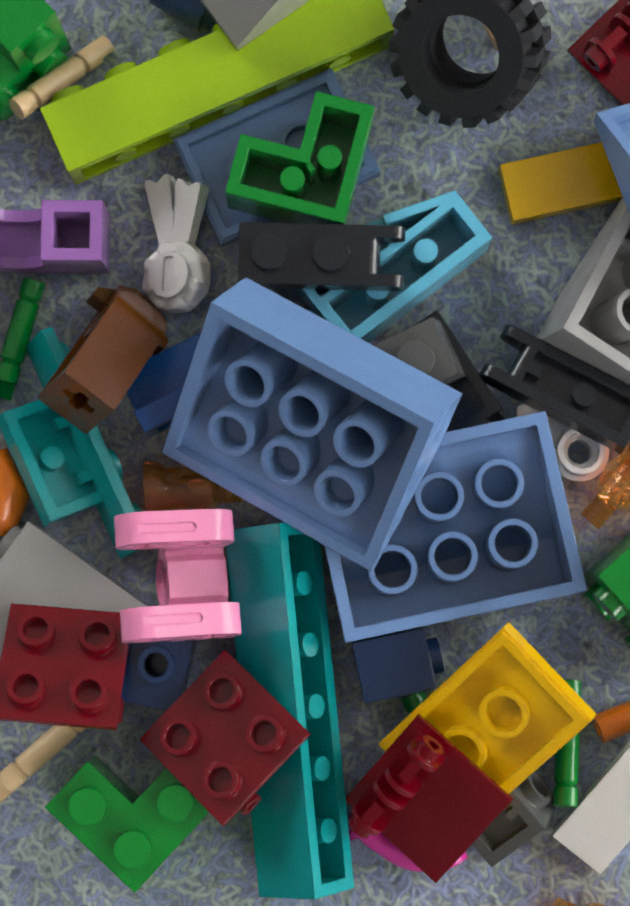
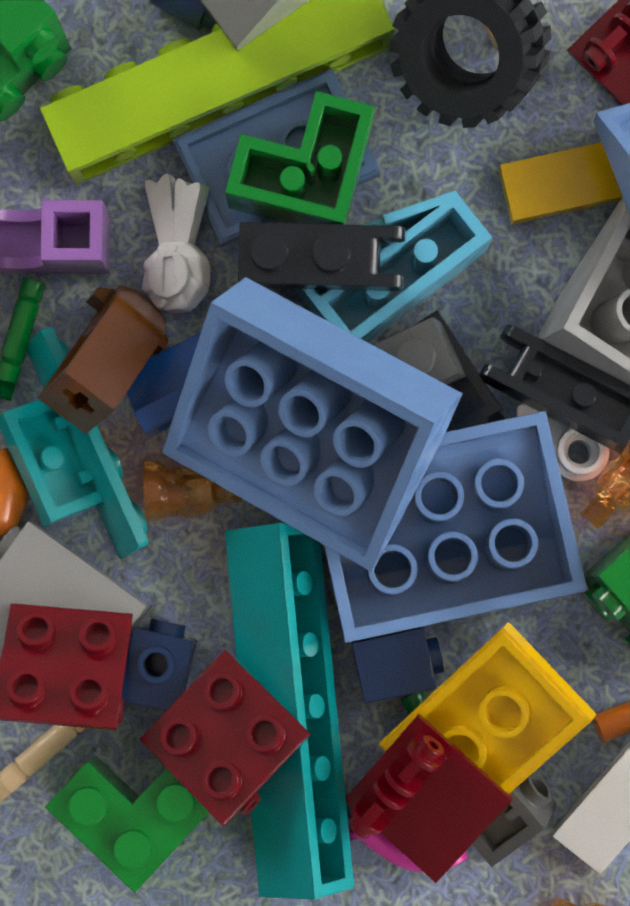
tan wheel [9,35,115,120] -> none
bright pink piece [114,509,242,643] -> none
green wheel [553,679,582,808] -> none

